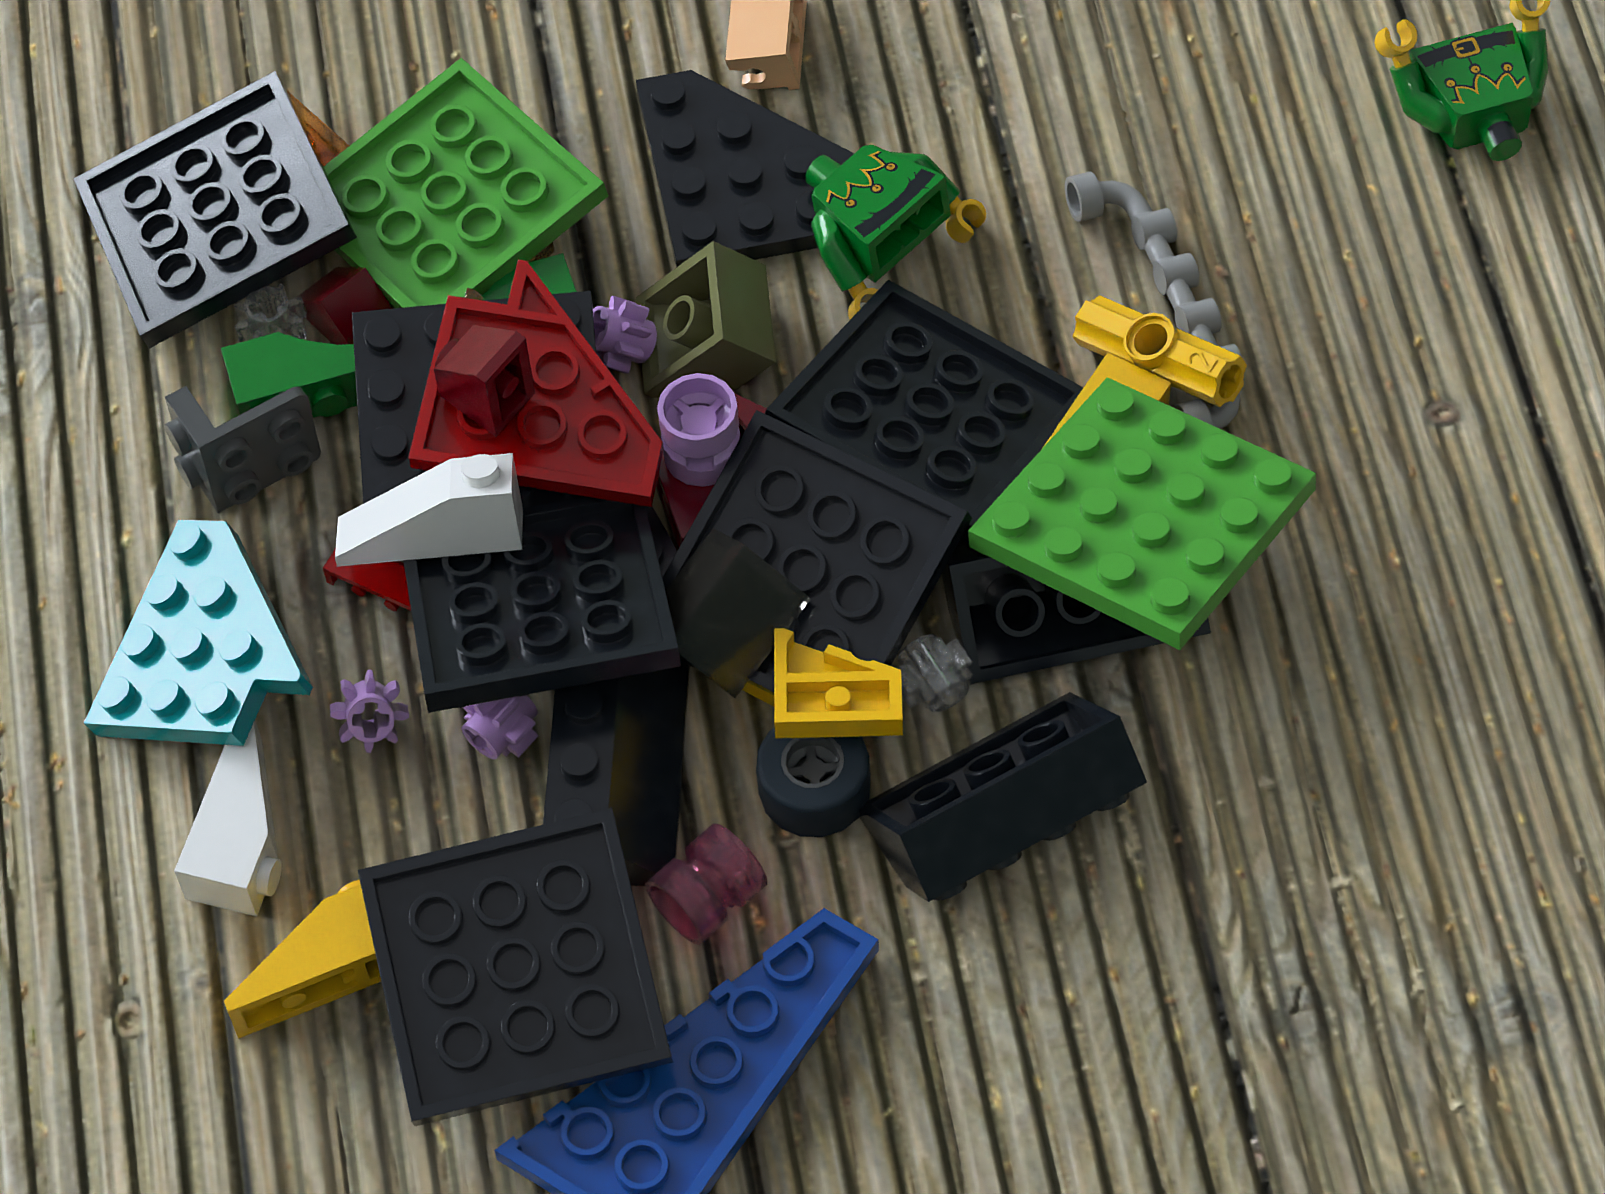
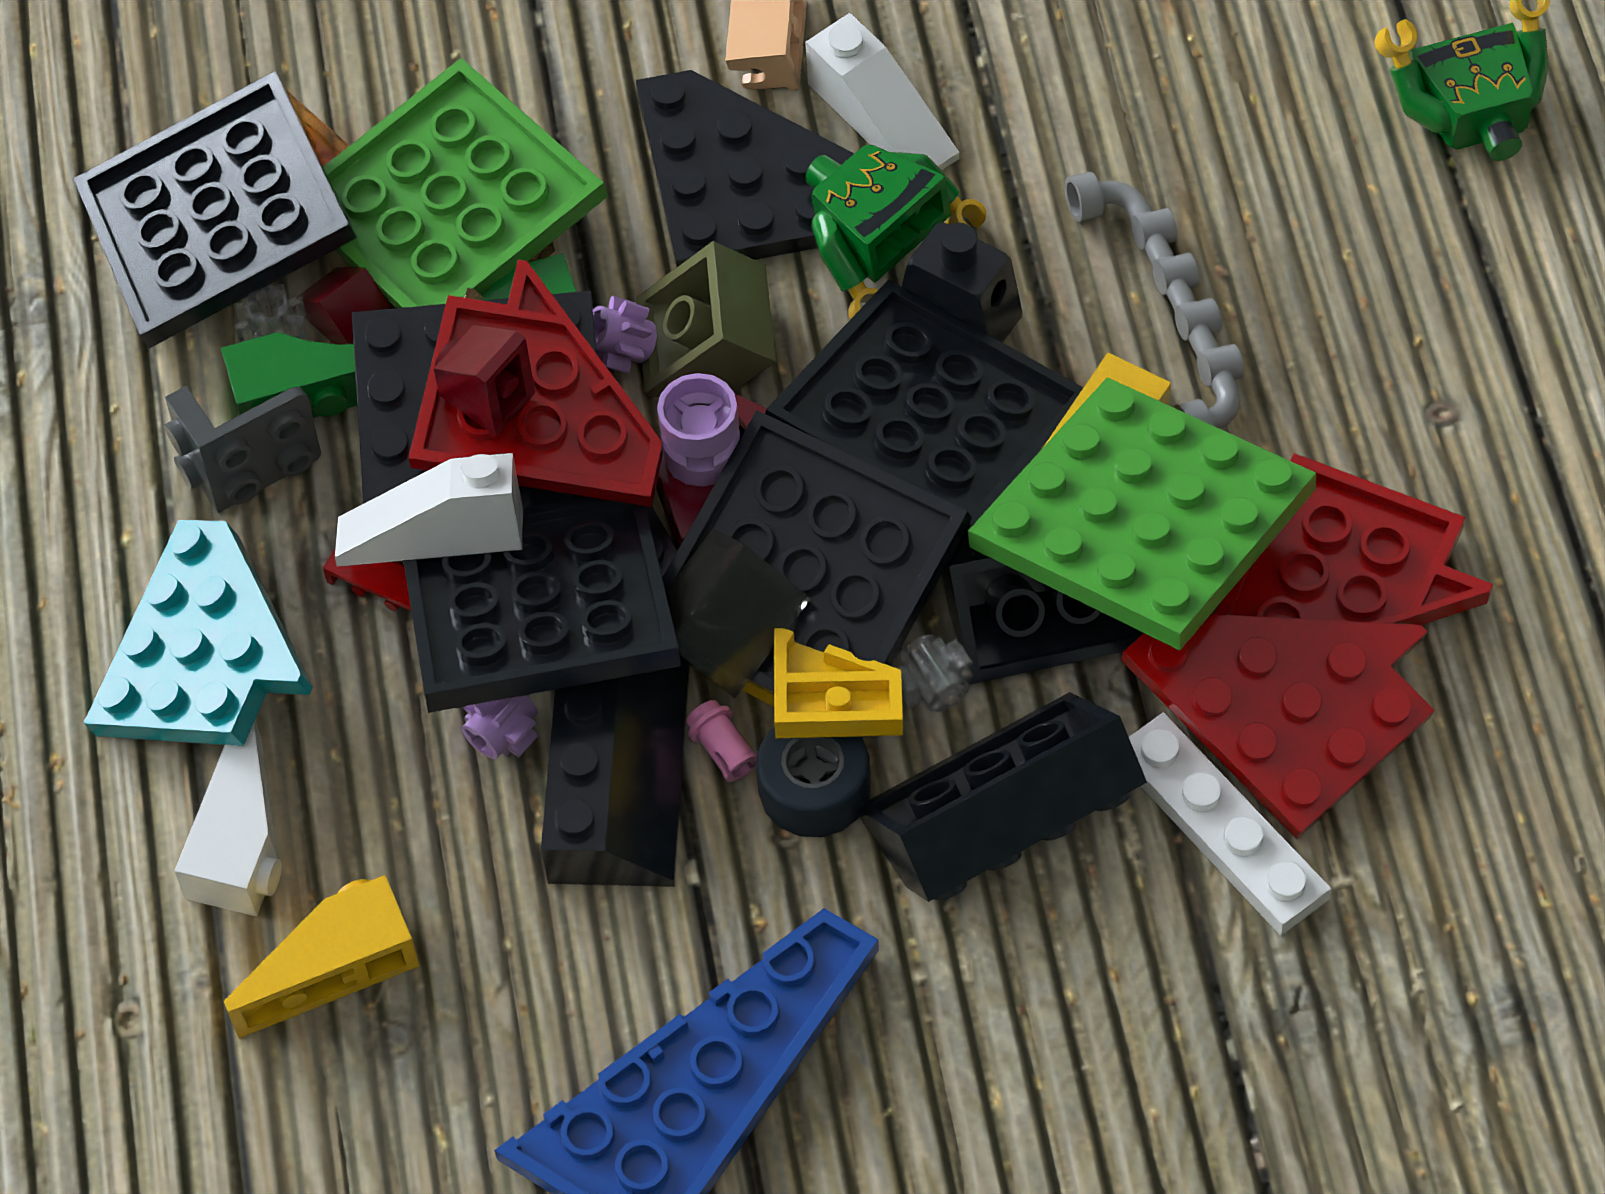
lavender gear [330,670,409,753] -> none
black plate [358,808,673,1126] -> none
clear pink wheel [645,823,768,945] -> none
yellow piece [1073,295,1247,407] -> none
none -> bright pink pin [686,700,757,782]
none -> white slope [805,13,959,170]
none -> black torso [901,223,1022,343]
none -> red wing [1121,614,1435,839]
none -> white plate [1129,712,1331,936]
none -> red wing [1215,453,1493,625]

